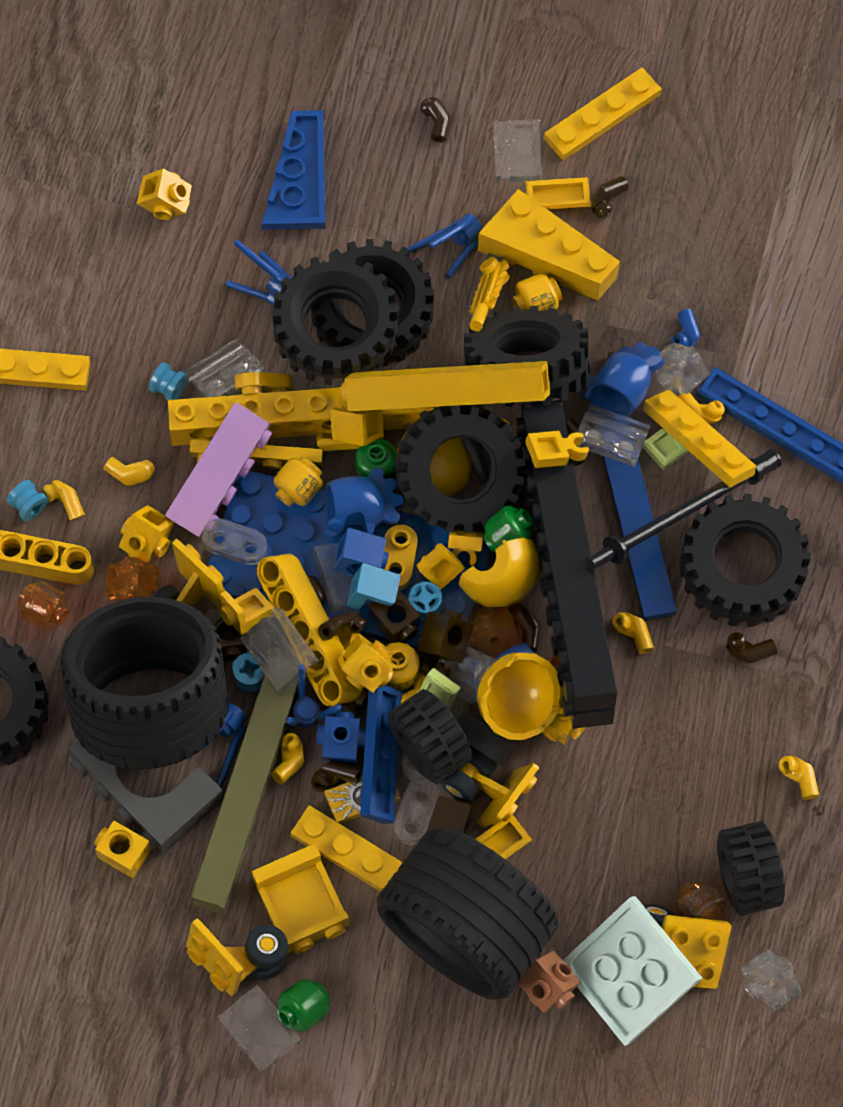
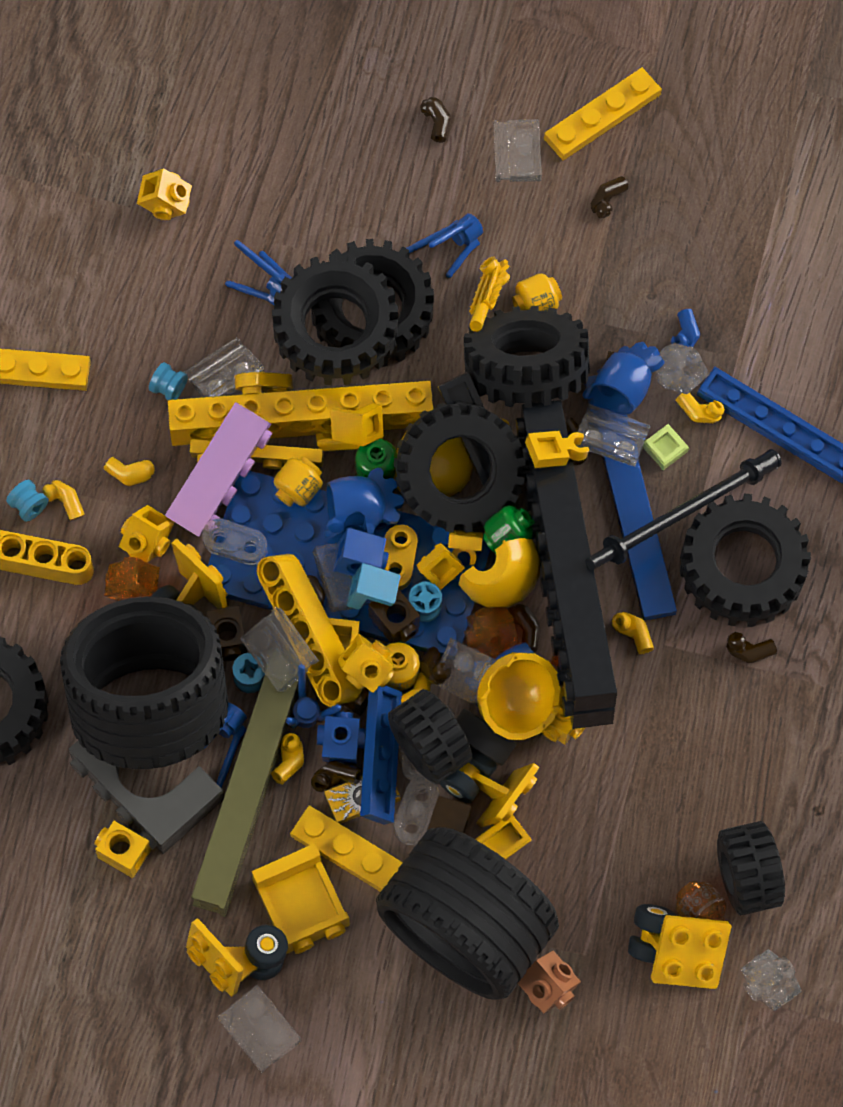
clear orange head [17,581,70,631] -> none
yellow bracket [219,587,276,635] -> none
blue wing [261,110,325,230] -> none
green head [277,979,330,1032] -> none
dark brown arm [318,610,367,640] -> none
yellow brick [341,361,550,412] -> none
dark brown brick [417,609,474,664] -> none
yellowish green tile [418,668,461,710] -> none
yellow wedge [477,189,620,301] -> none
yellow tile [525,177,591,210] -> none
light aqua plate [563,896,702,1046] -> none
yellow plate [643,389,756,488] -> none
yellow arm [779,755,819,800] -> none

